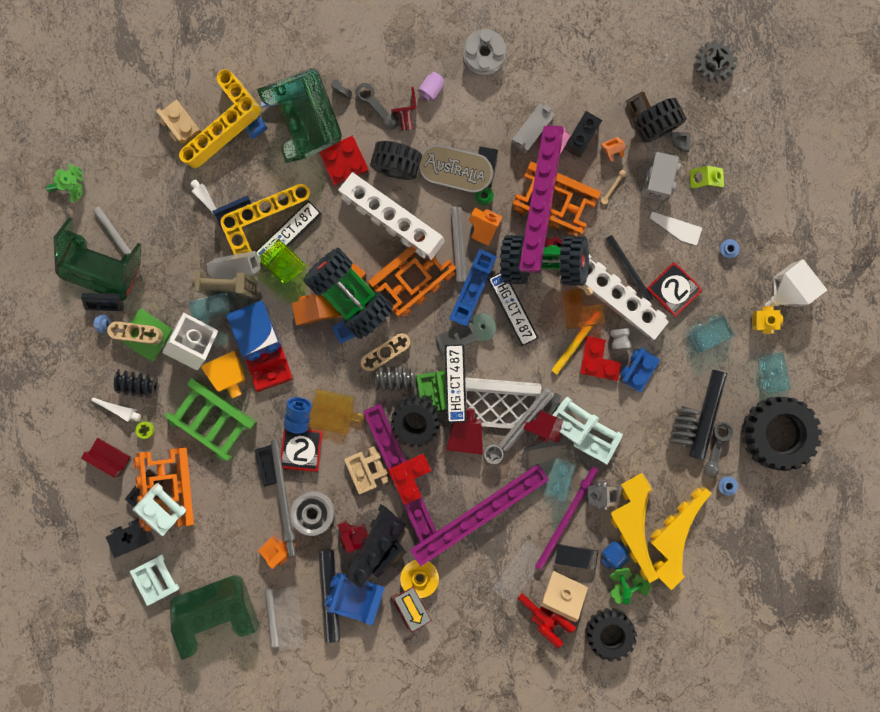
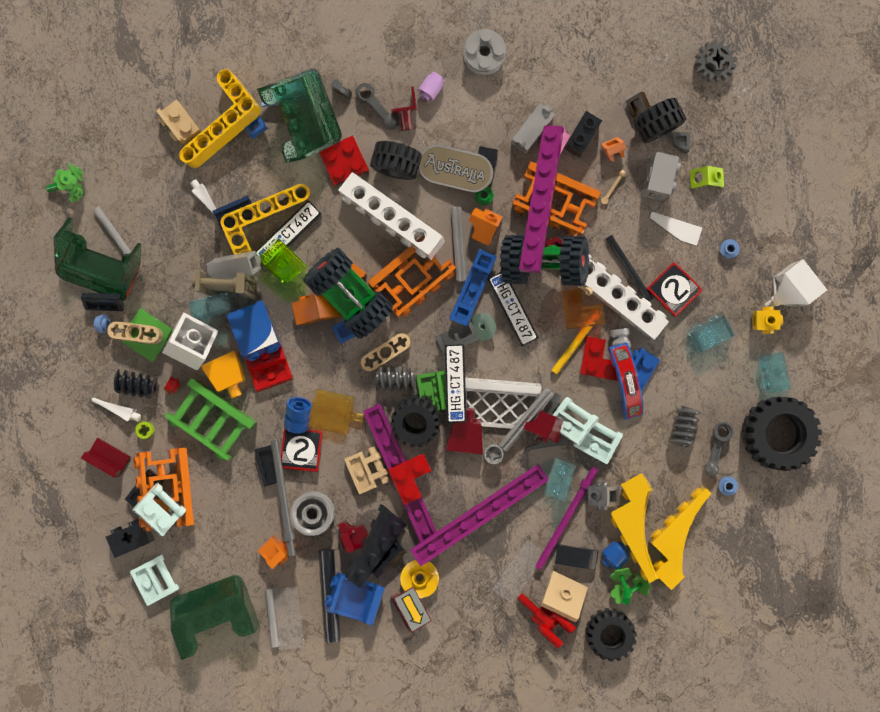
black piece [689,369,727,460] -> none
none -> red plate [164,376,181,395]
none -> slope [608,342,643,420]

